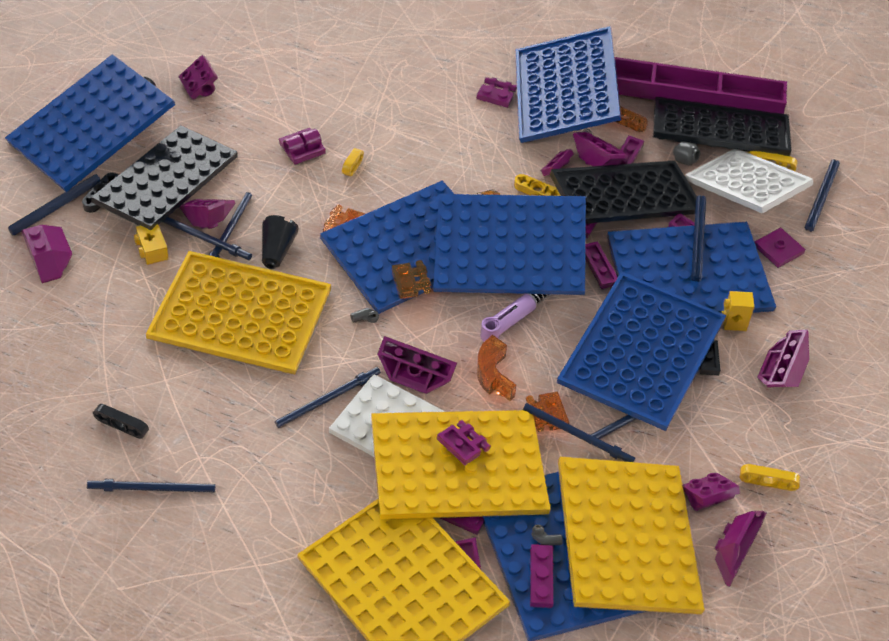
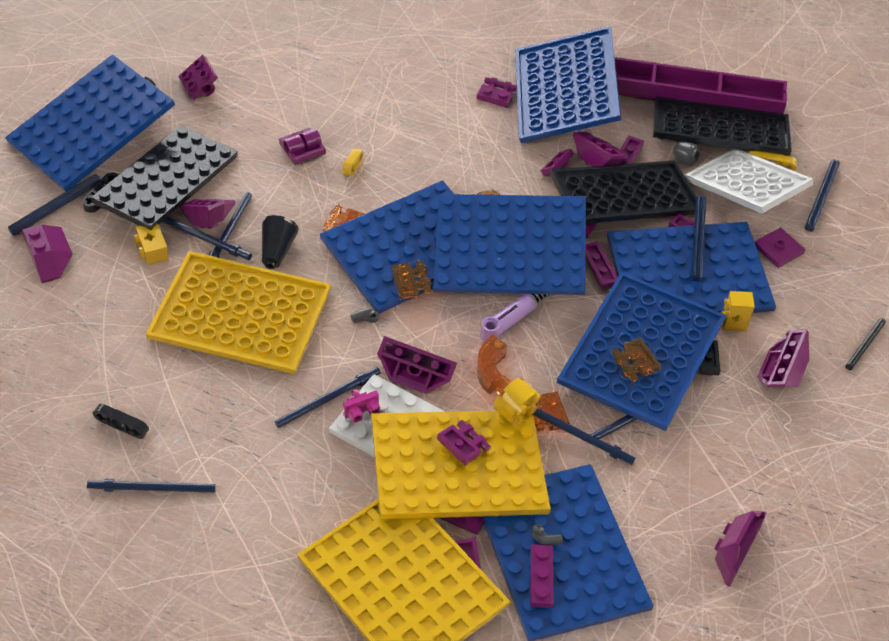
yellow beam [514,174,561,196] -> none
yellow plate [558,457,705,615] -> none
clear orange beam [615,106,648,132] -> none
magenta plate [683,473,740,511] -> none
yellow beam [740,464,800,491] -> none
none -> dark pink hips [343,389,380,423]
none -> yellow brick [493,378,542,427]
none -> clear orange plate [611,337,661,382]
none -> black bar [845,318,886,370]

